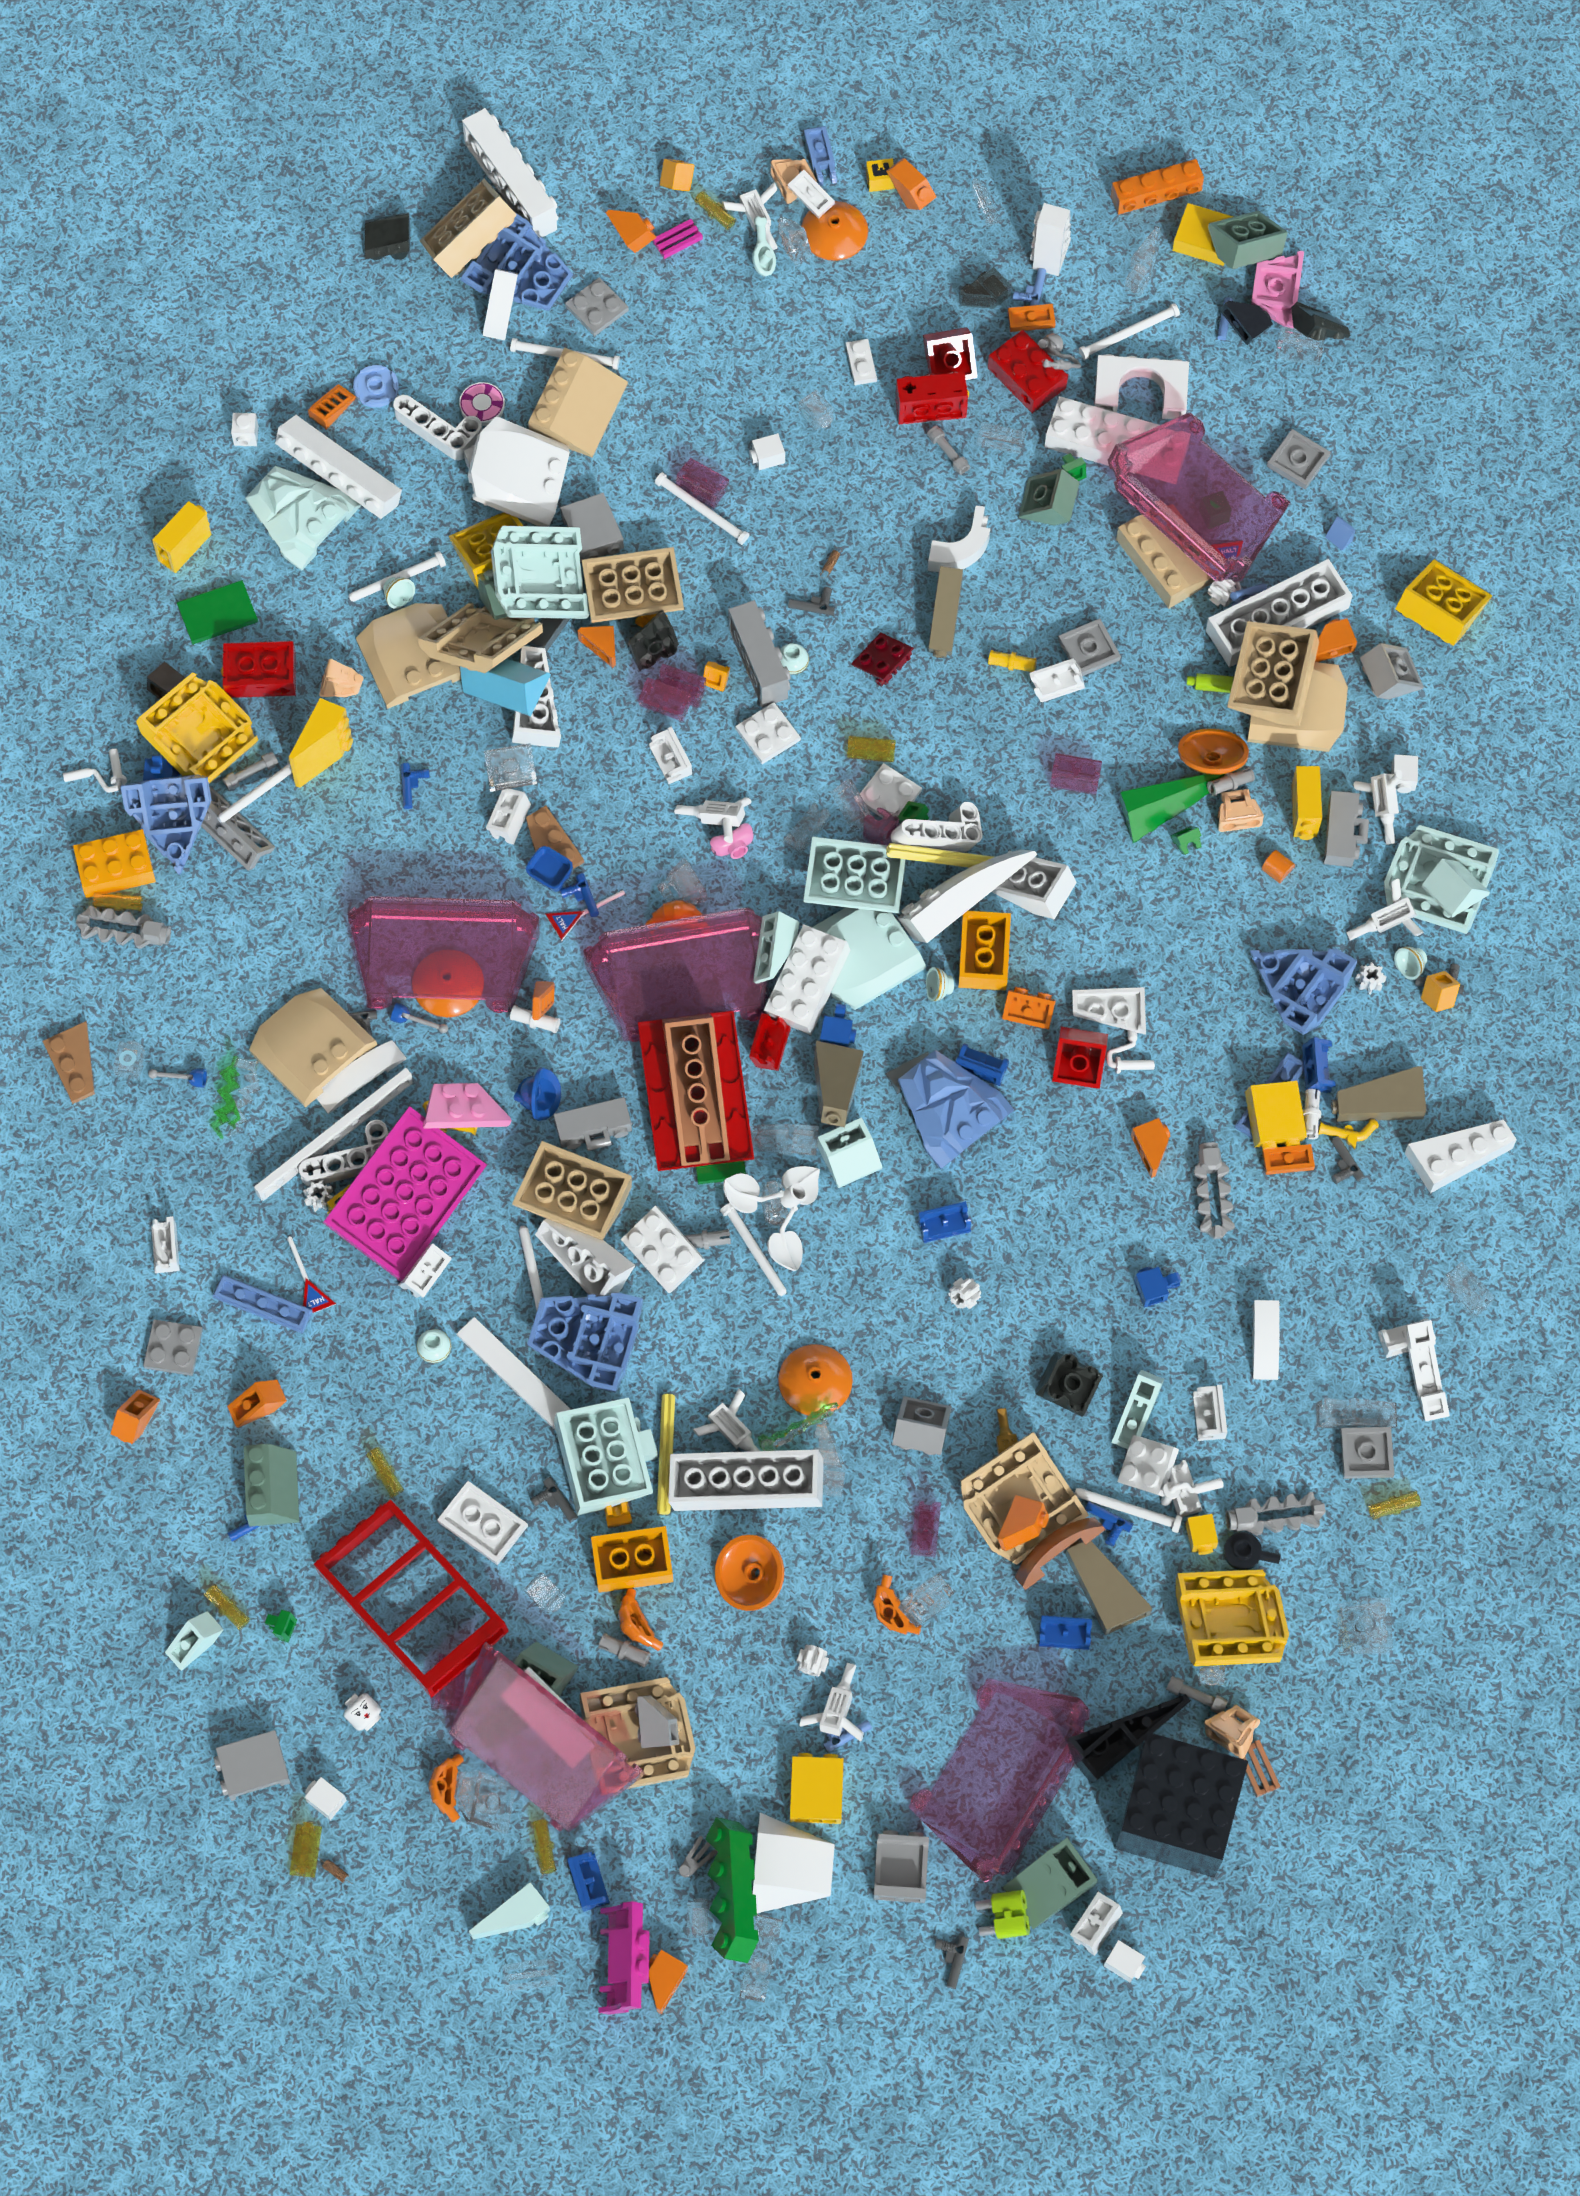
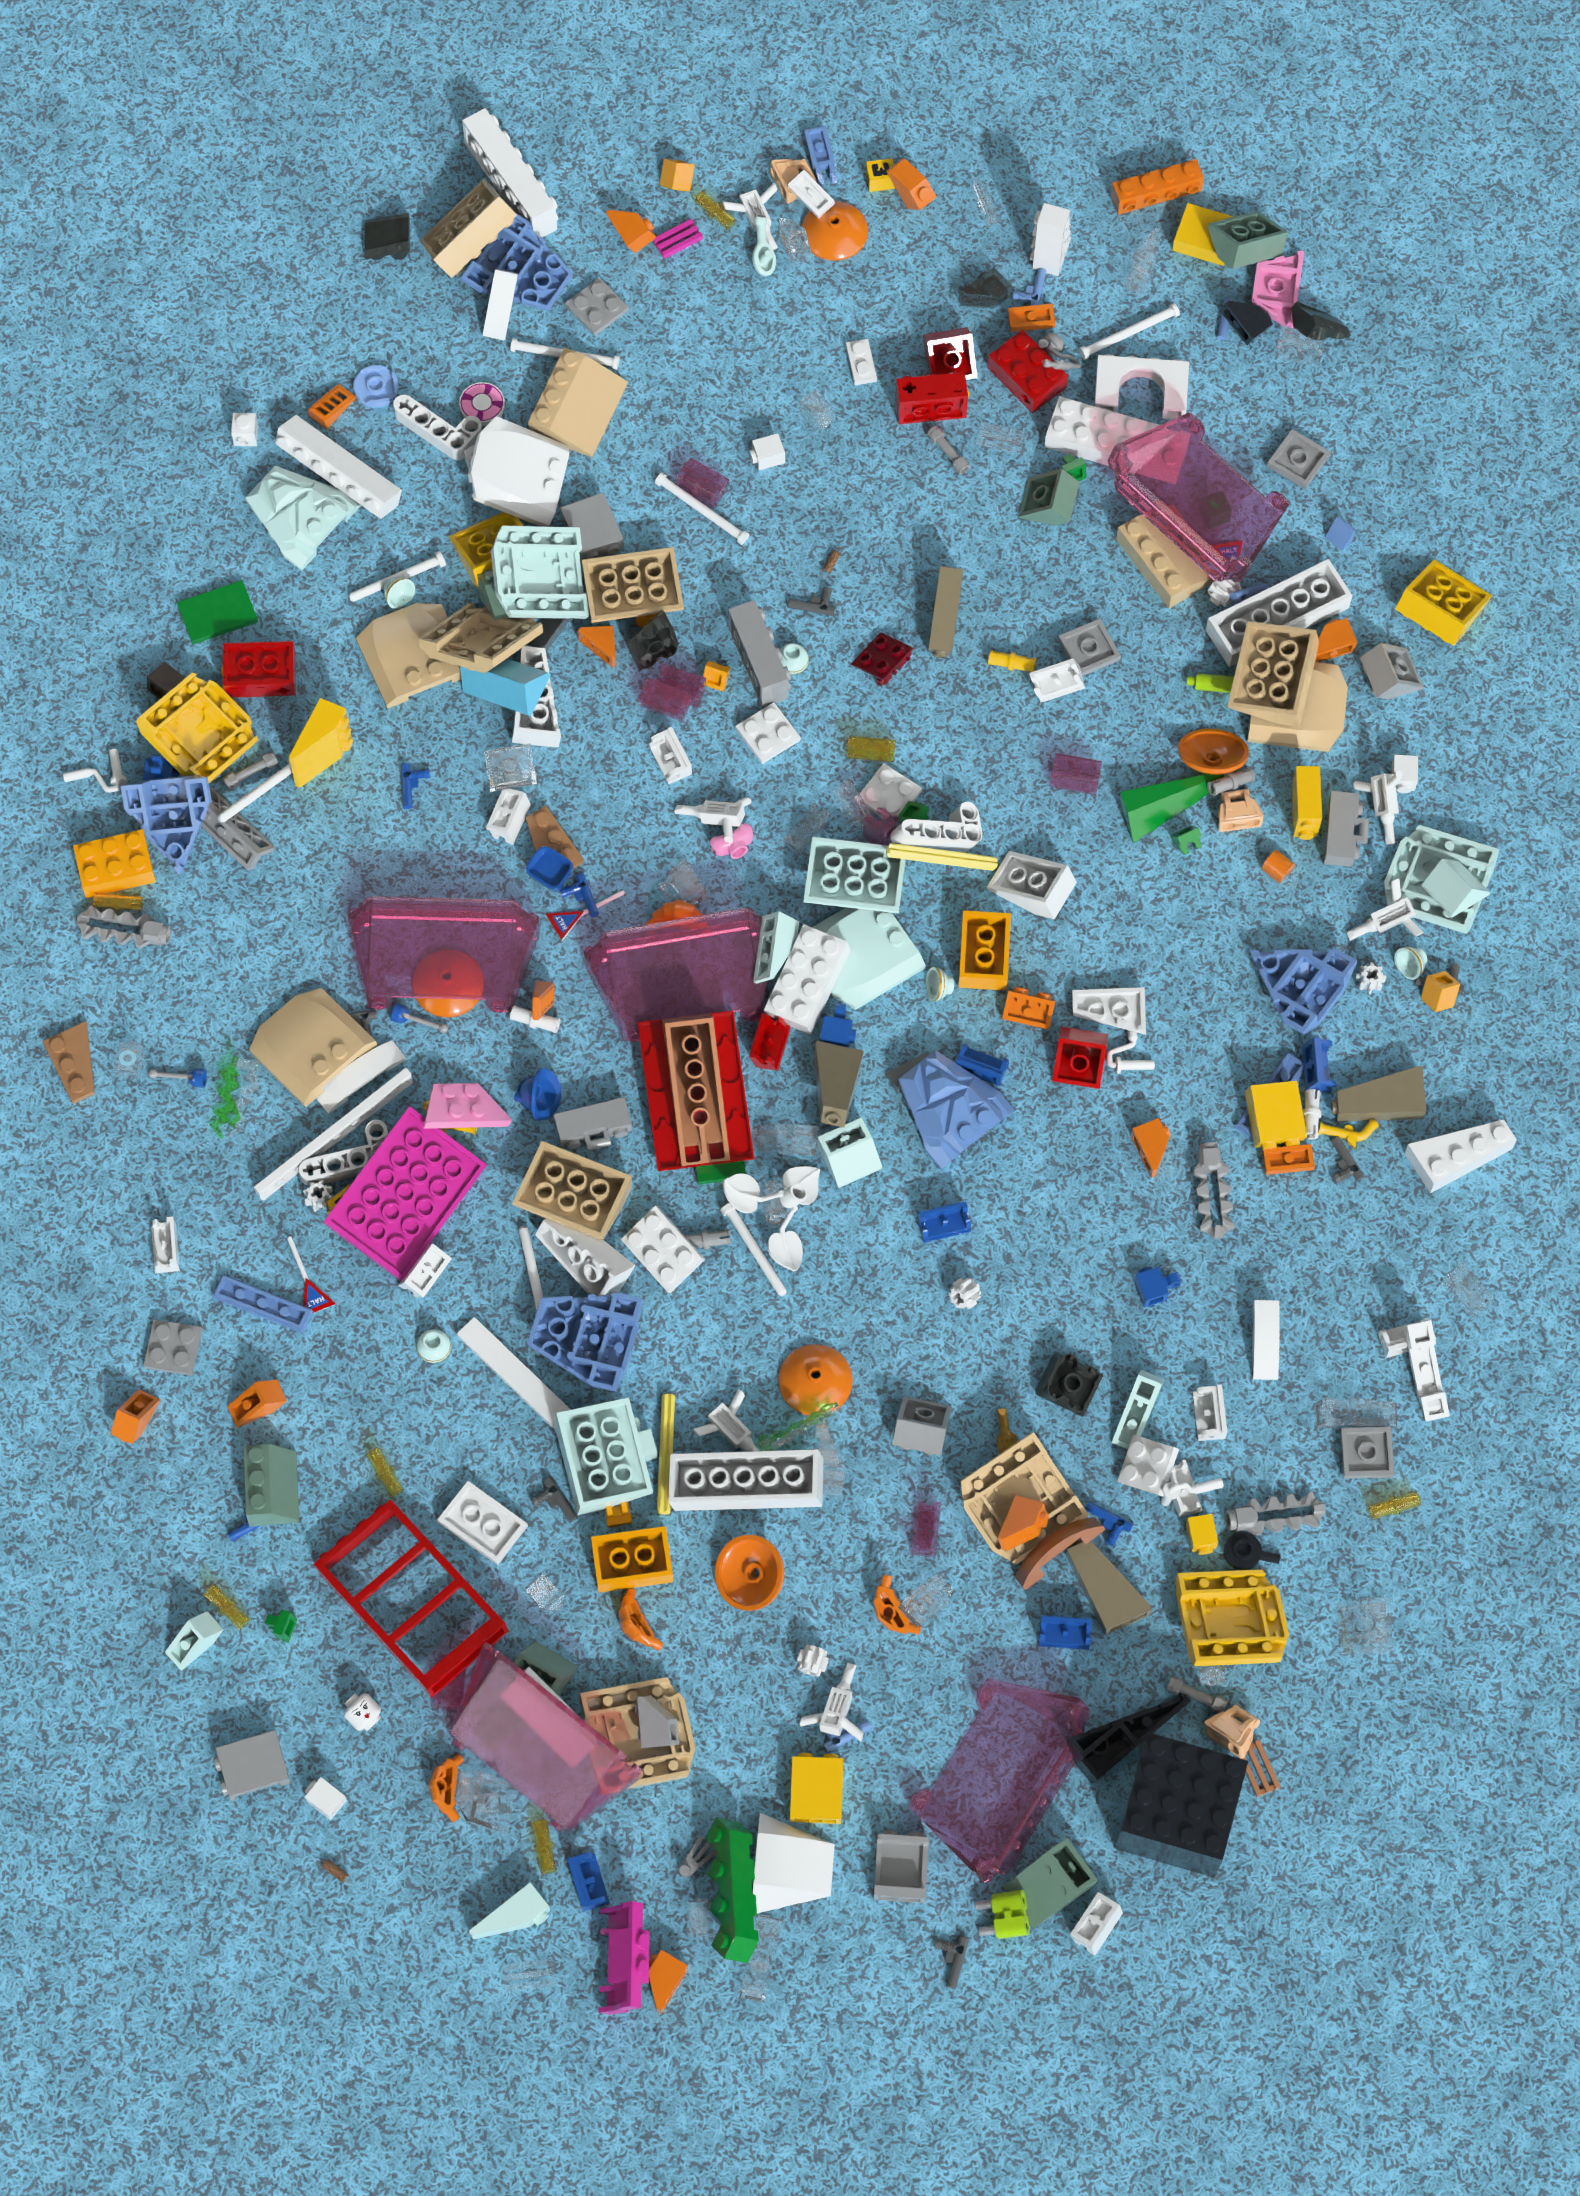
yellow brick [152,501,211,573] -> none
clear yellow hinge [289,1822,322,1878] -> none
light nougat piece [319,659,363,697] -> none
light grey pin [598,1633,651,1668] -> none
white slope [898,849,1037,943] -> none
white arch [928,505,990,572] -> none
white bar [1074,1488,1183,1533] -> none
white brick [1104,1940,1146,1983] -> none

